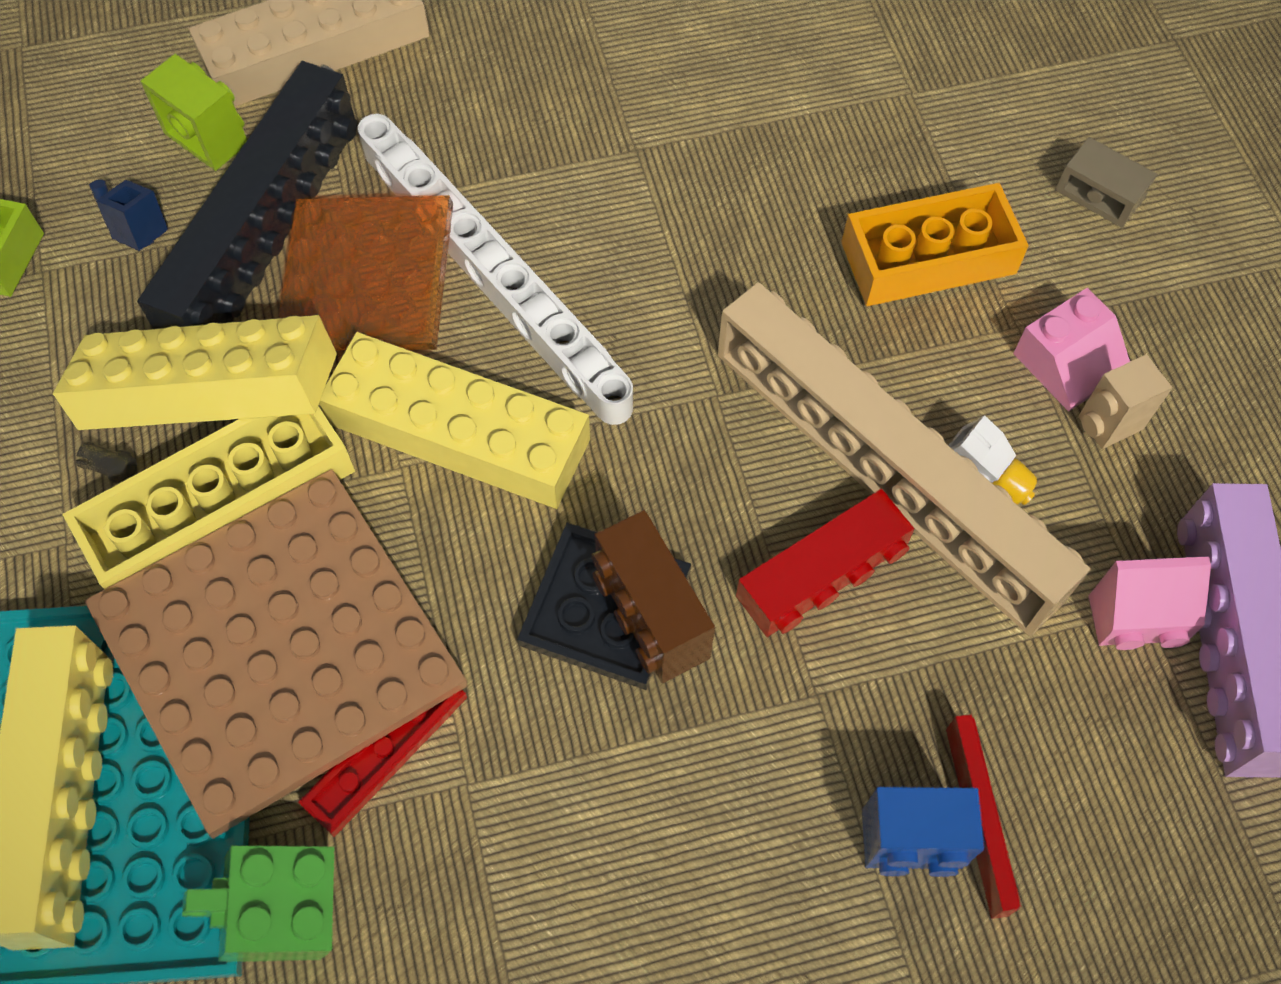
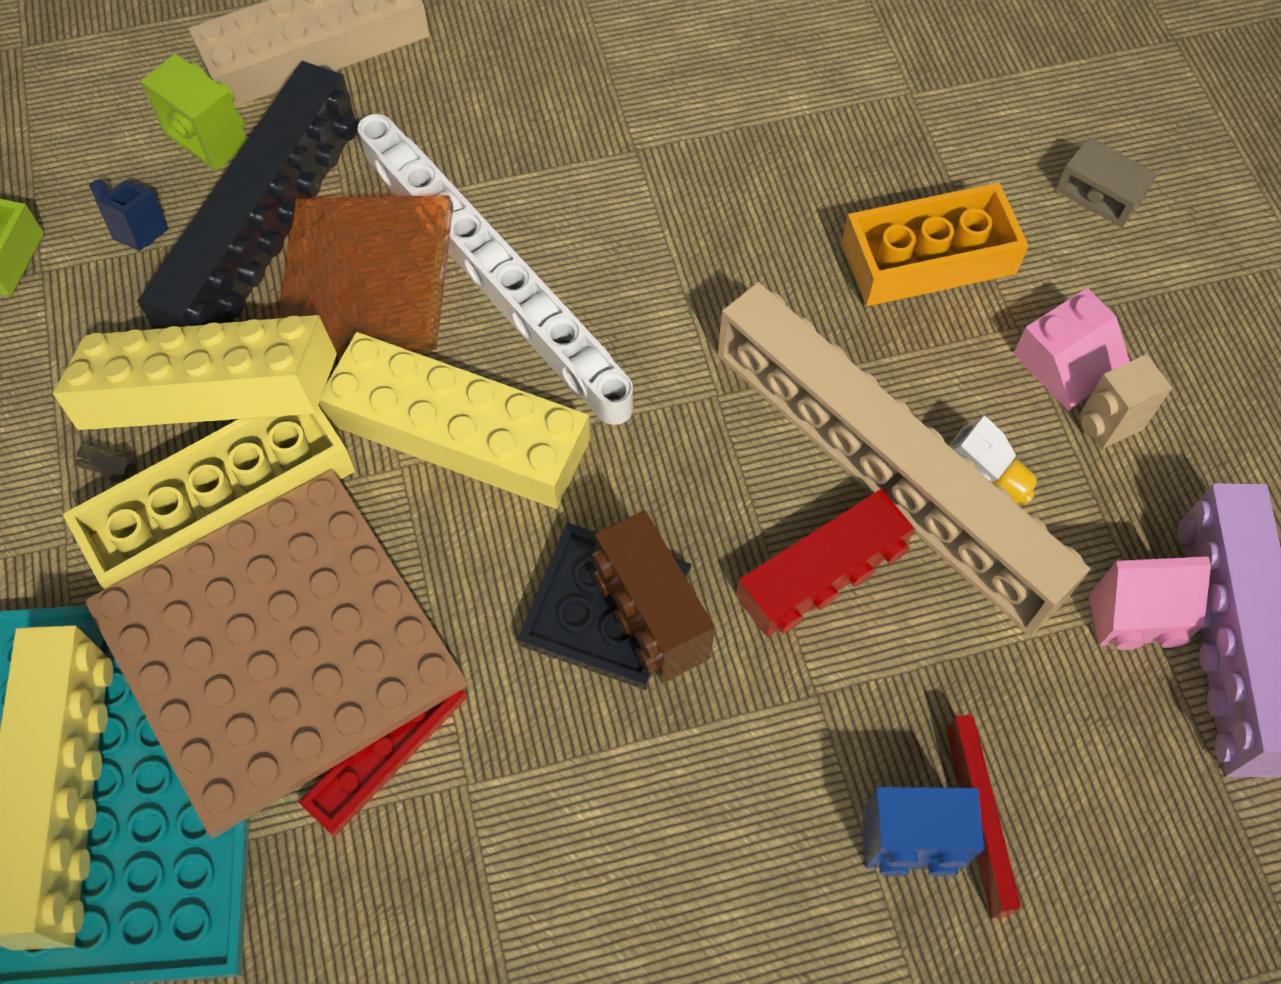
bright green hinge [182,846,334,962] -> none

